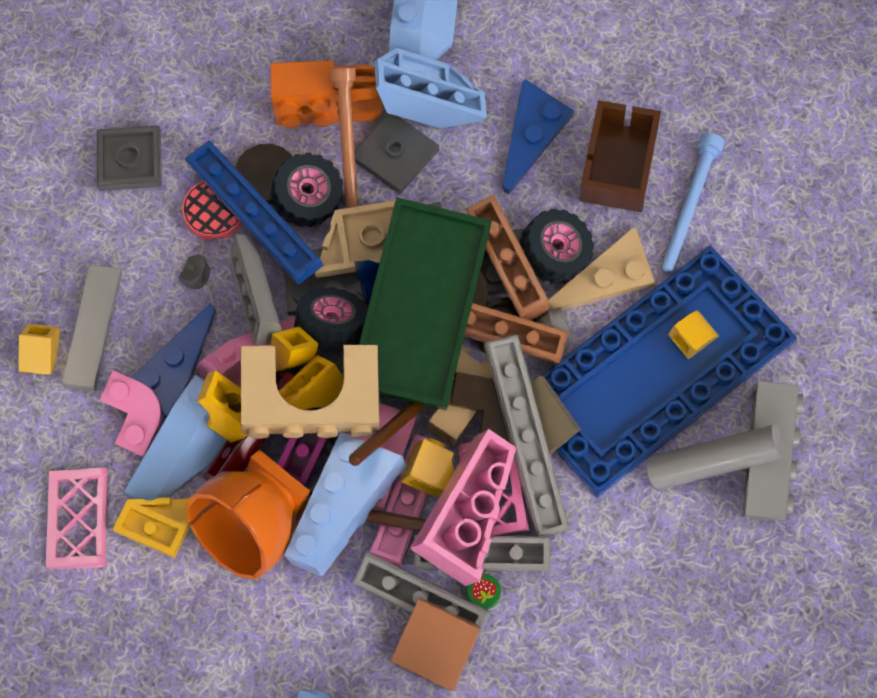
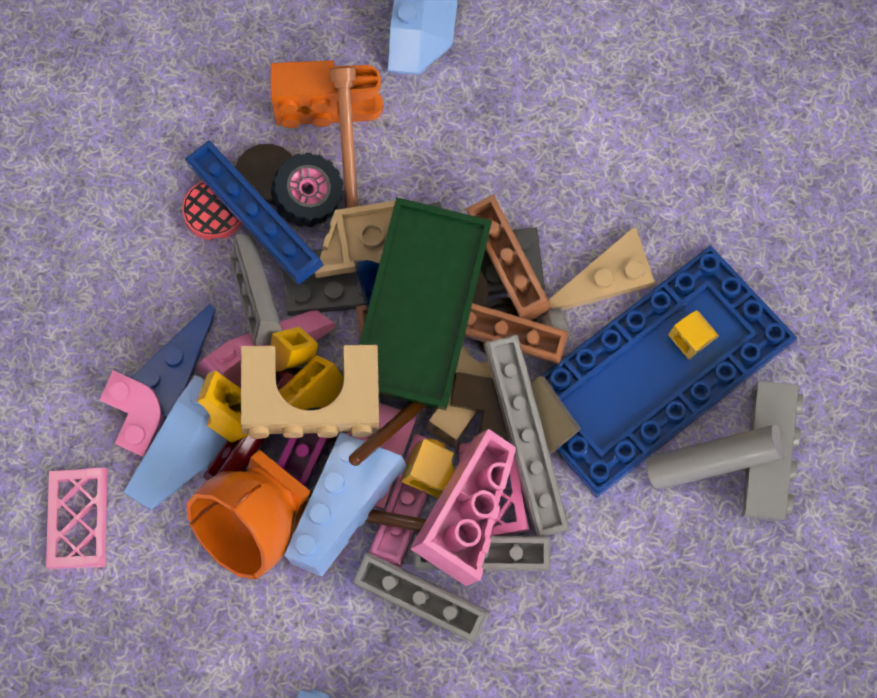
yellow brick [19,324,60,375] -> none
light grey tile [62,264,122,391] -> none
dark grey plate [97,126,162,191] -> none
yellow wing [112,496,192,559] -> none
dark grey piece [179,255,210,289] -> none
black wheel [294,287,368,353] -> none
dark grey plate [355,113,439,194] -> none
light blue wedge [374,48,487,129] -> none
nougat tile [391,598,482,691] -> none
tile [467,574,501,610] -> none
blue wing [502,79,574,195] -> none
black wheel [519,209,594,284] -> none
reddish brown piece [580,100,661,212] -> none
light blue piece [661,132,725,273] -> none

